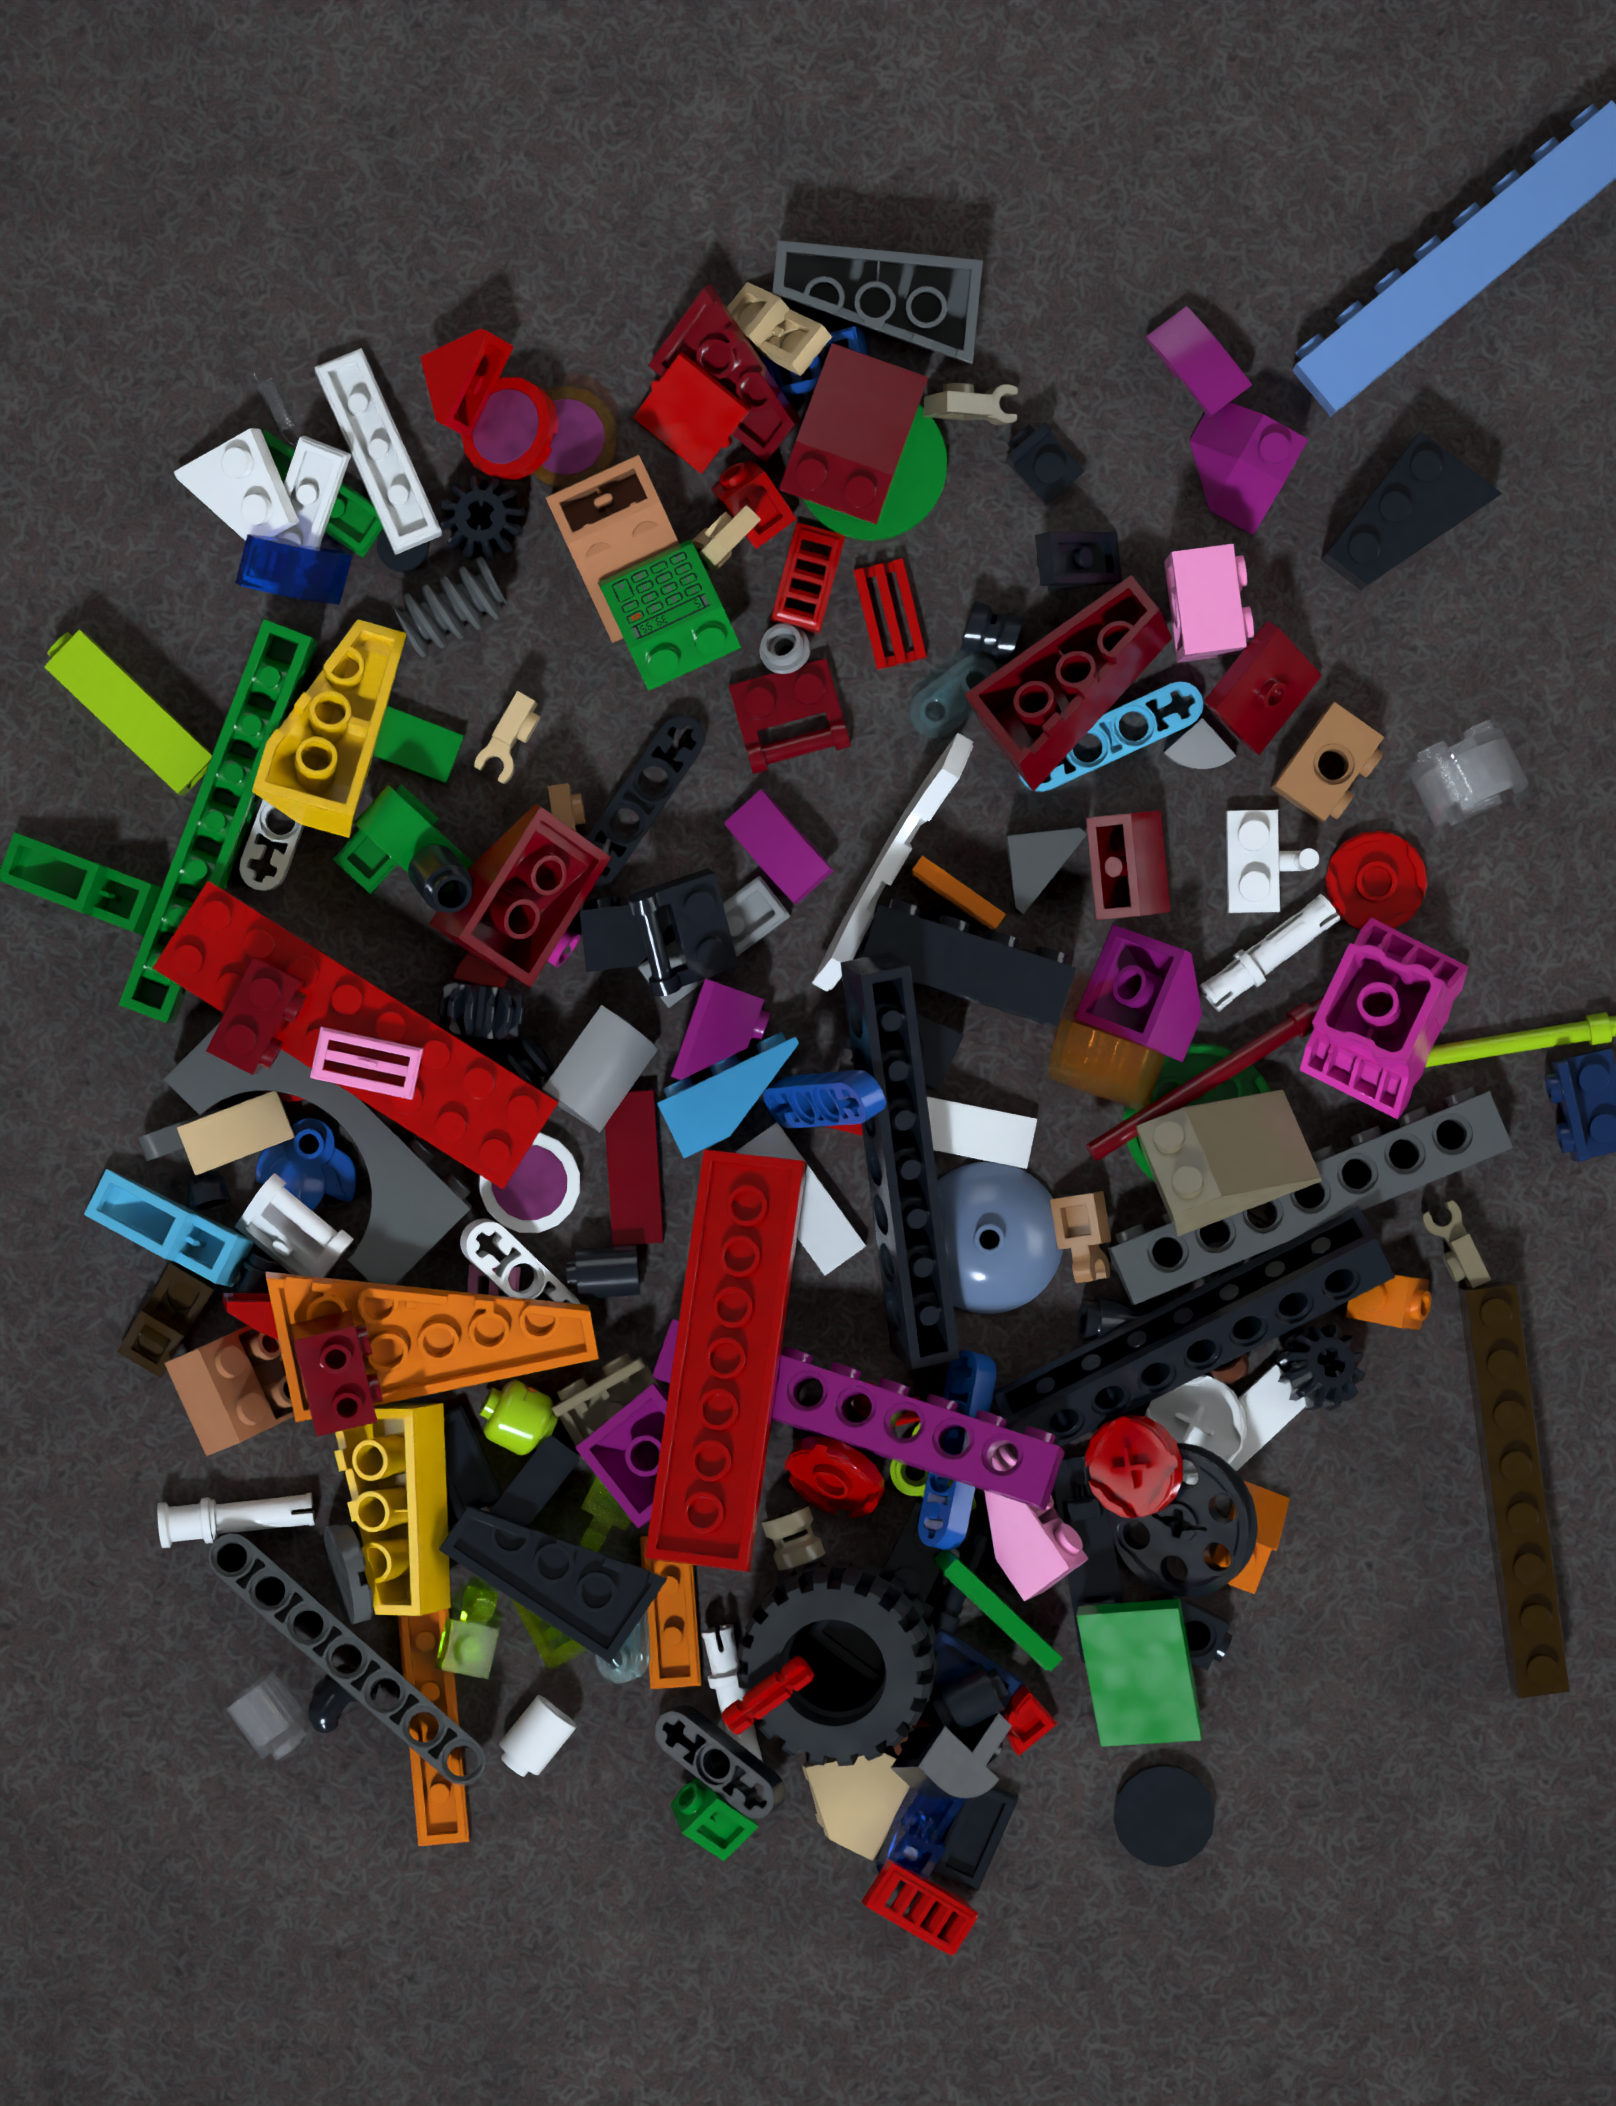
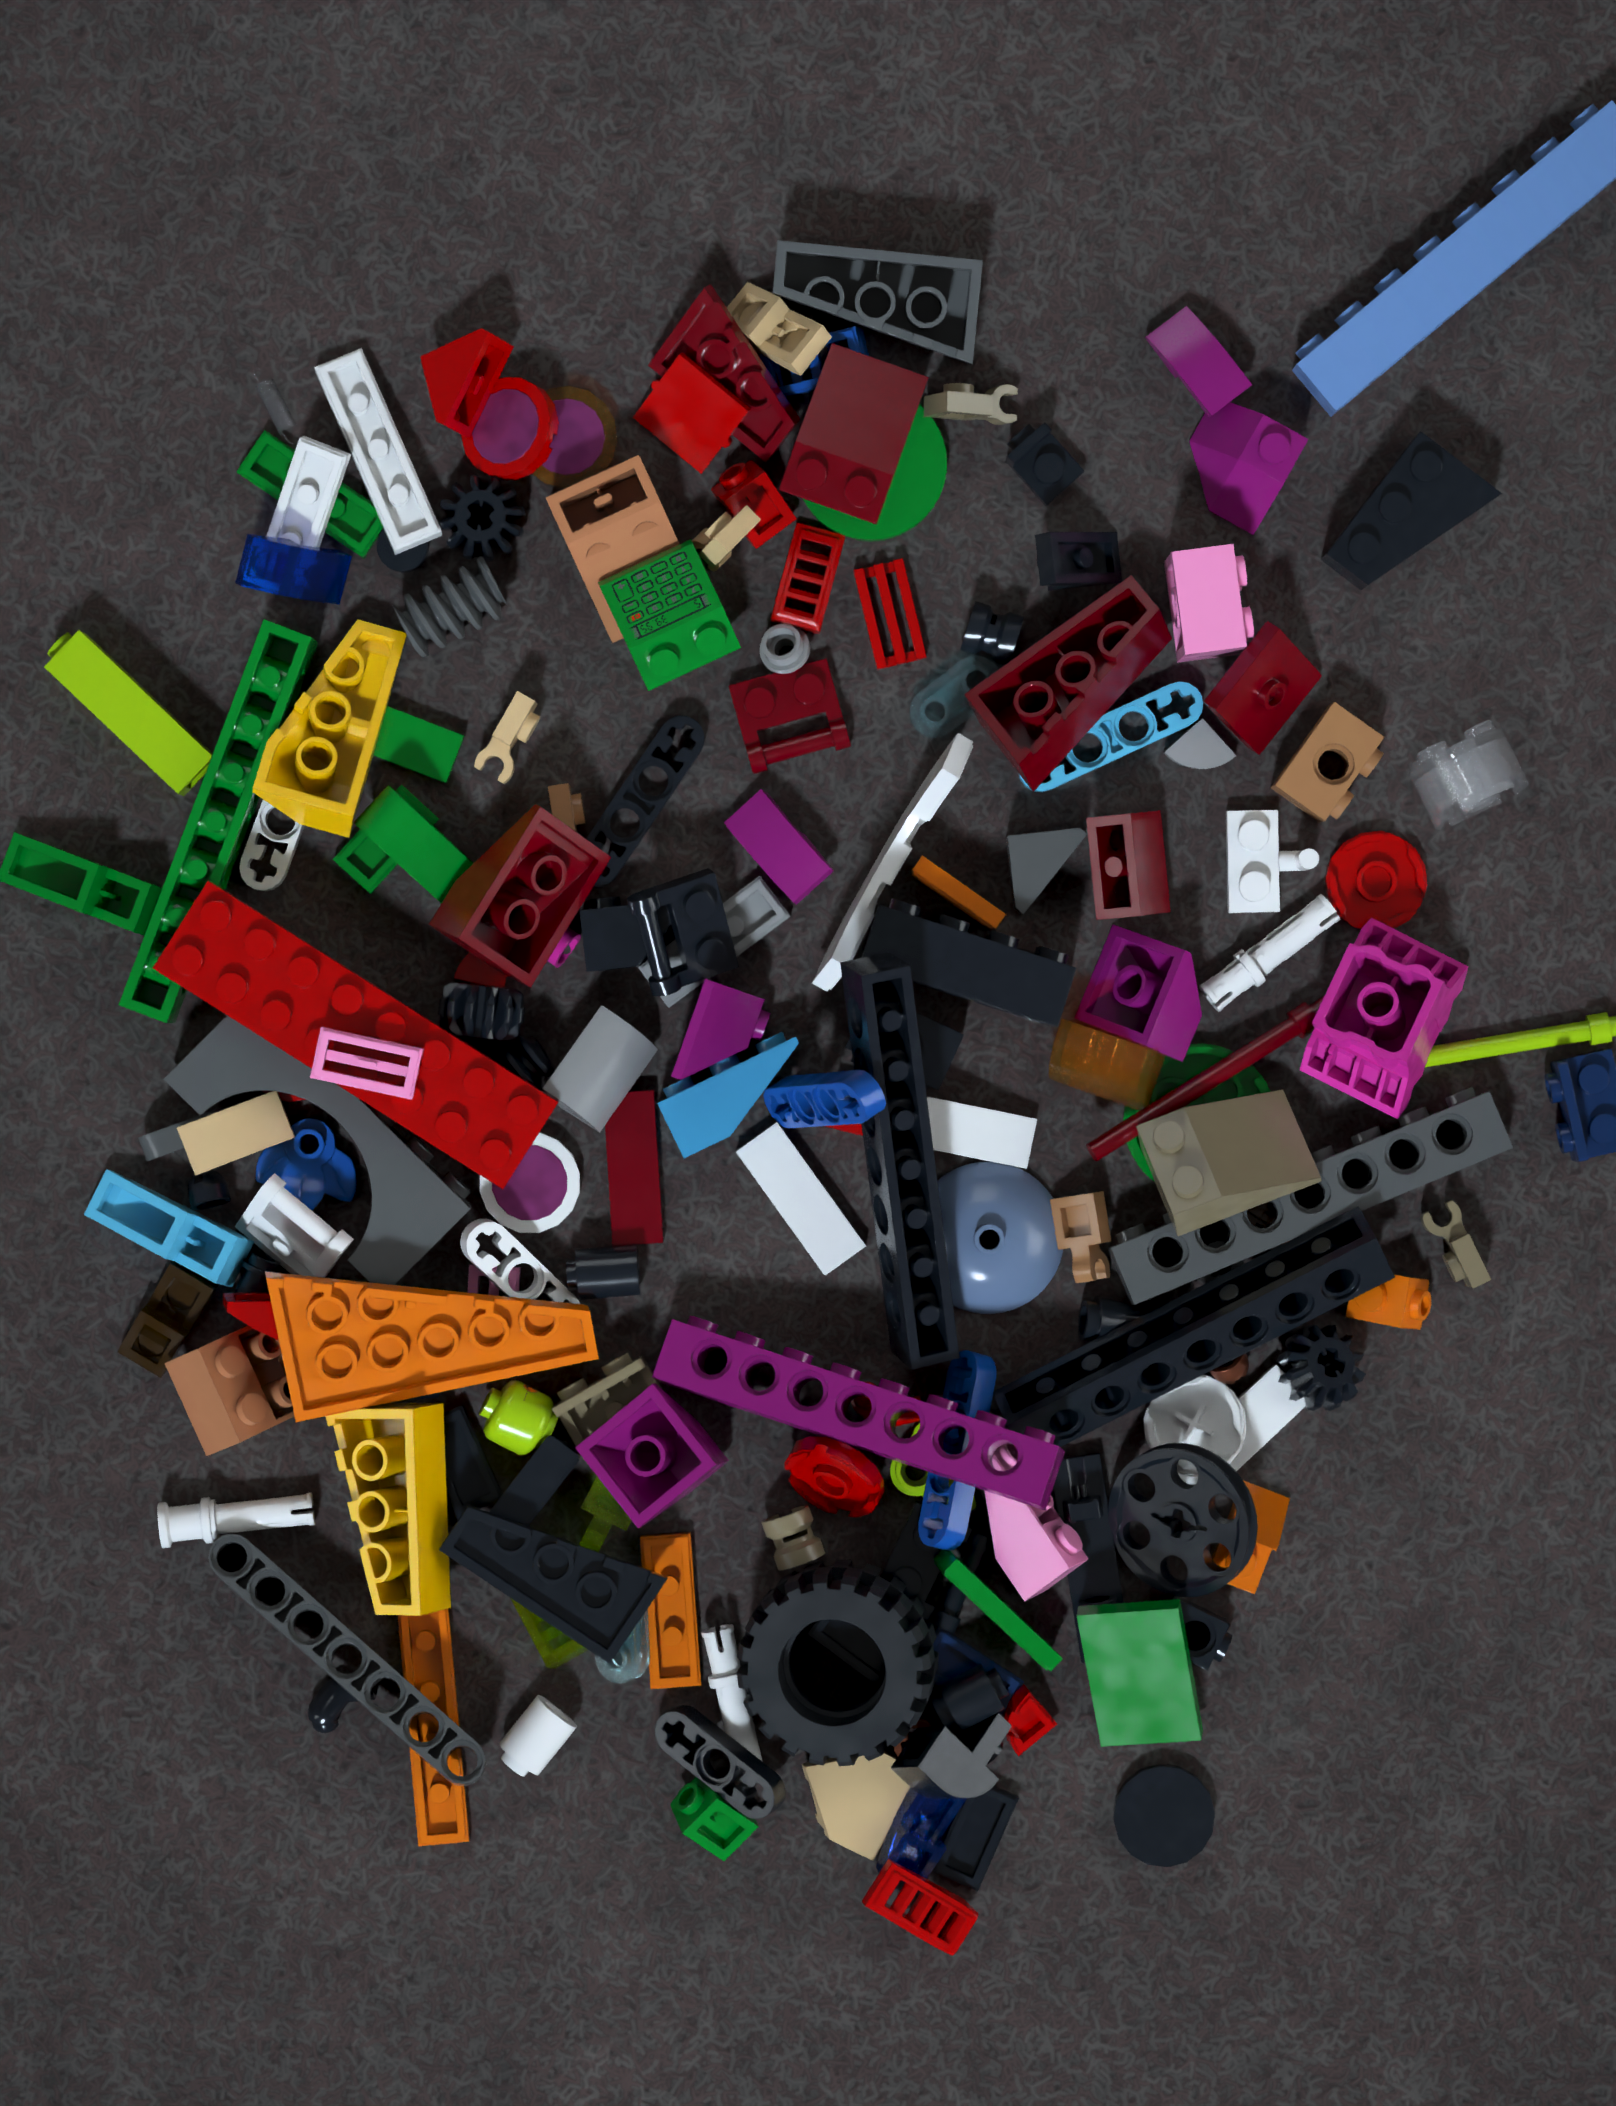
white wing [174,428,299,544] -> none
dark red brick [206,957,307,1075] -> none
clear brick [225,1670,309,1761] -> none
dark red brick [290,1310,384,1437] -> none
dark grey tile [324,1522,373,1625] -> none
black brick [408,845,473,913] -> none
clear neon green plate [435,1585,500,1679] -> none
red plate [645,1150,807,1572] -> none
red axle [721,1656,814,1734] -> none
red tile [1085,1415,1183,1518] -> none
dark brown brick [1458,1281,1570,1698] -> none

